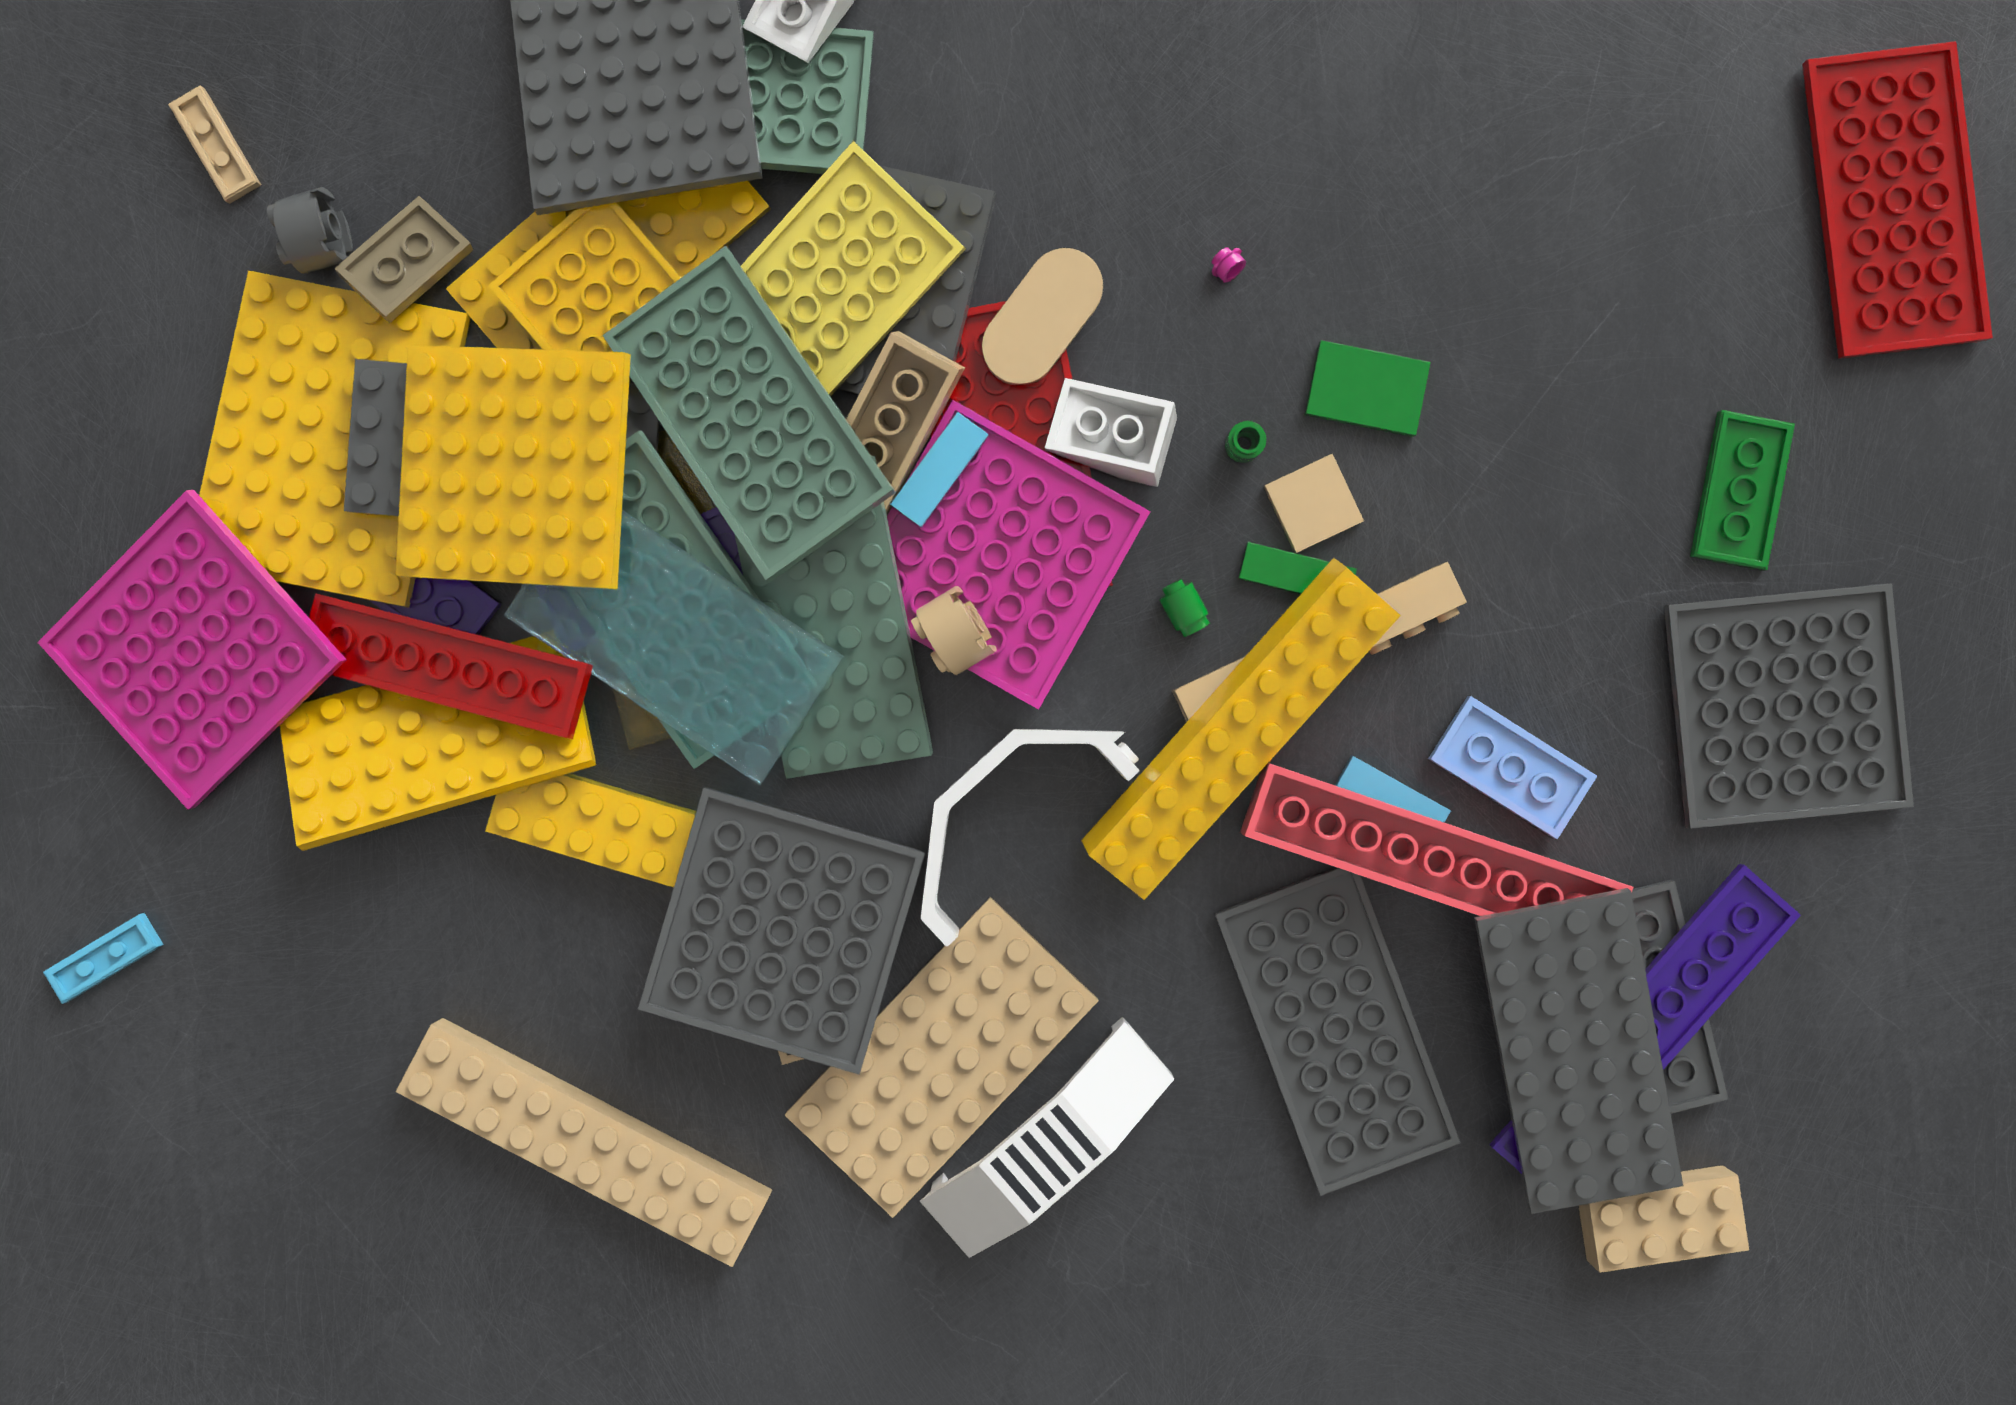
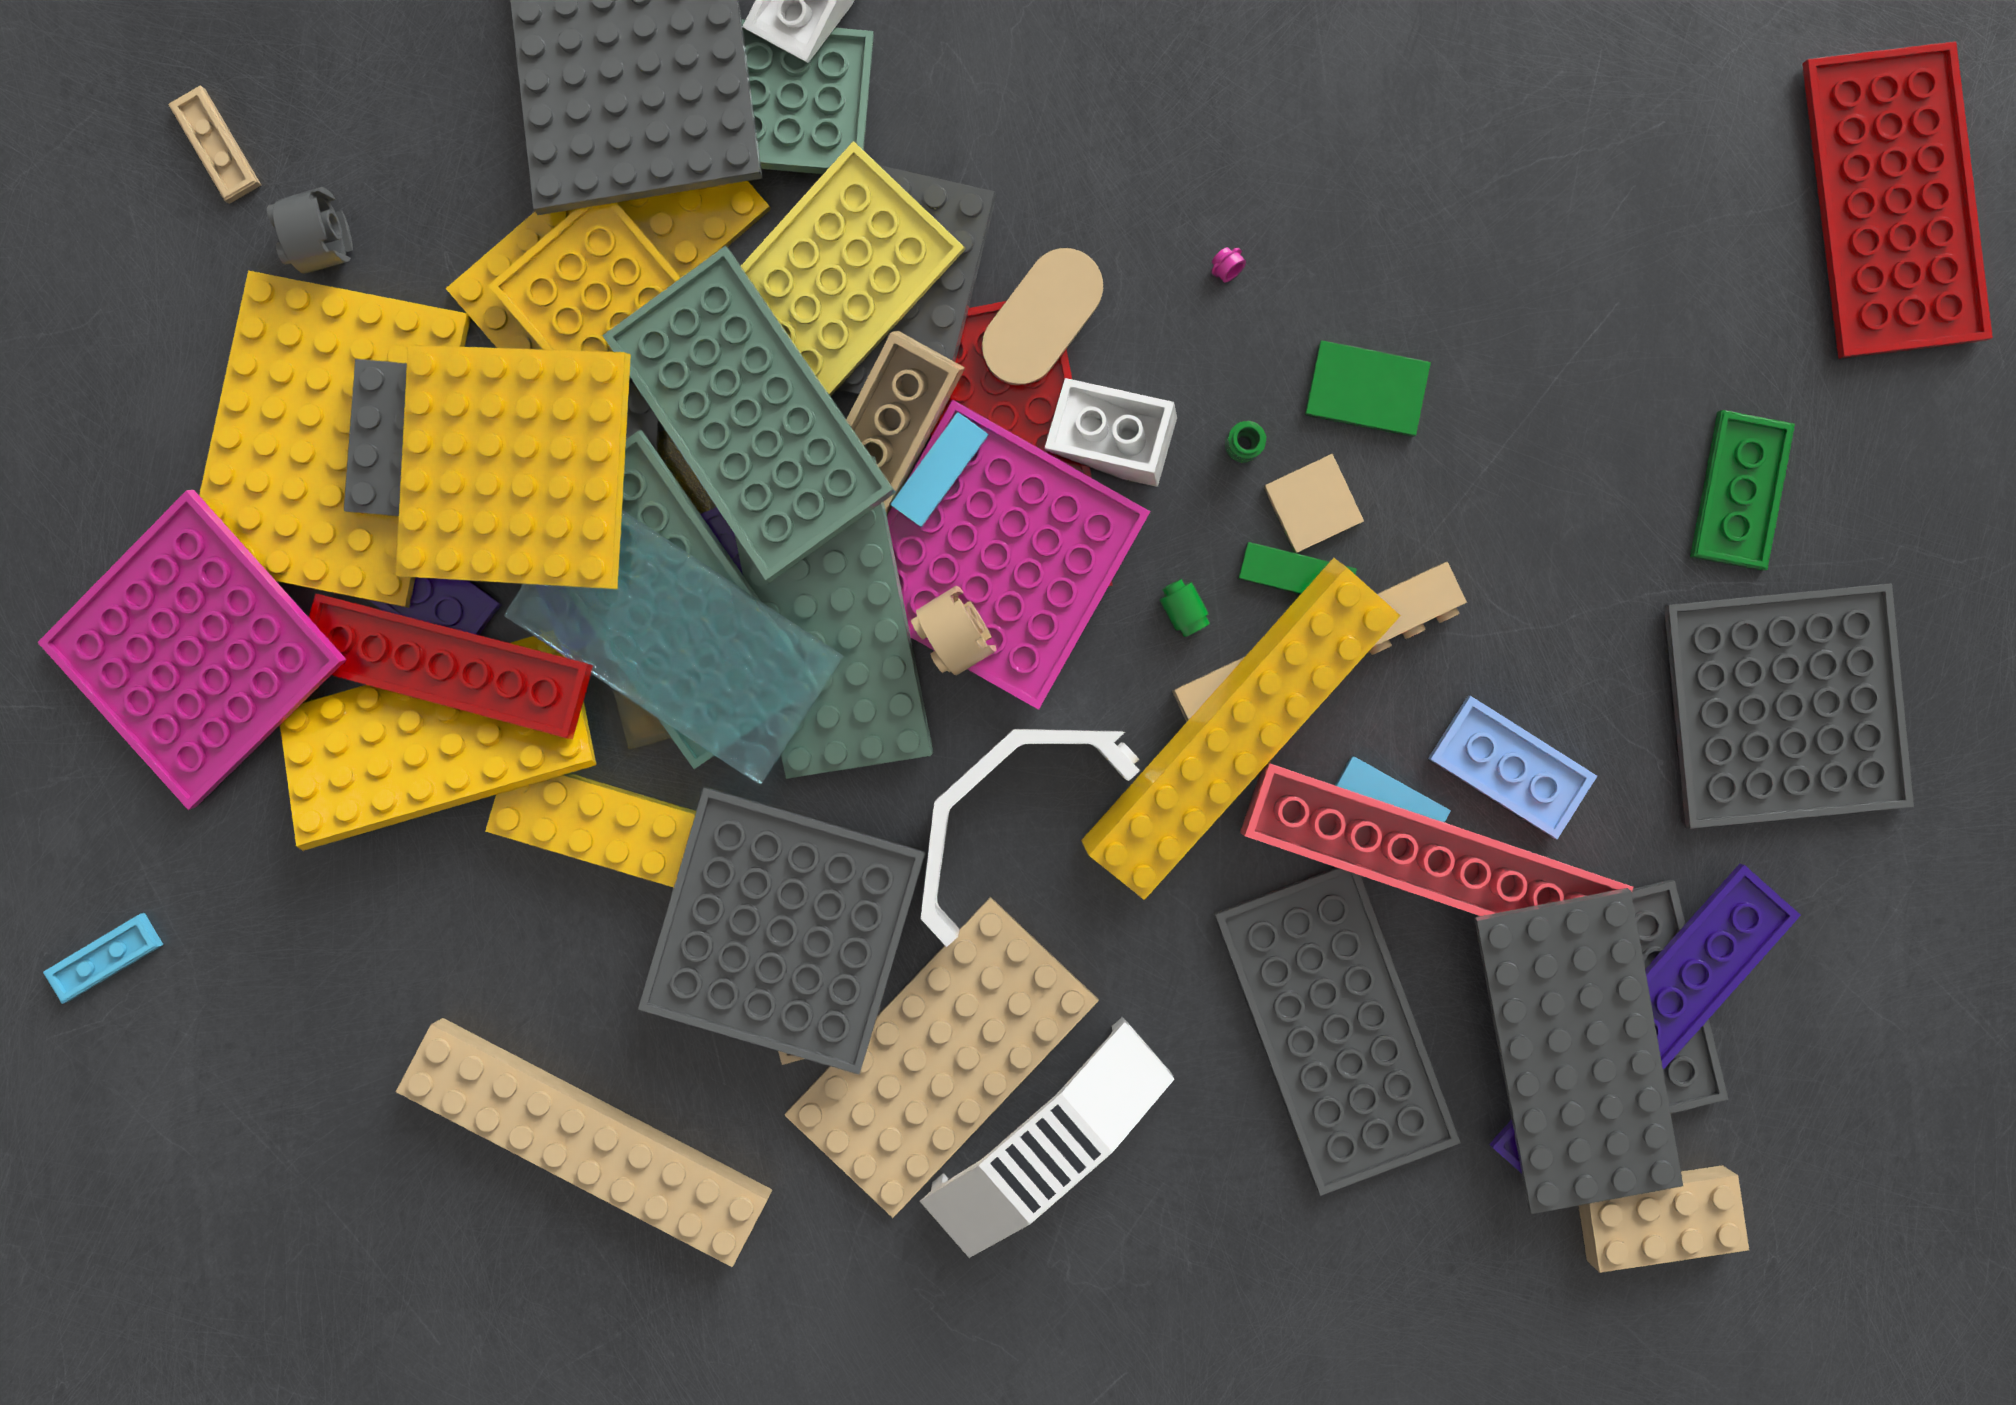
dark tan plate [334,196,473,323] -> none

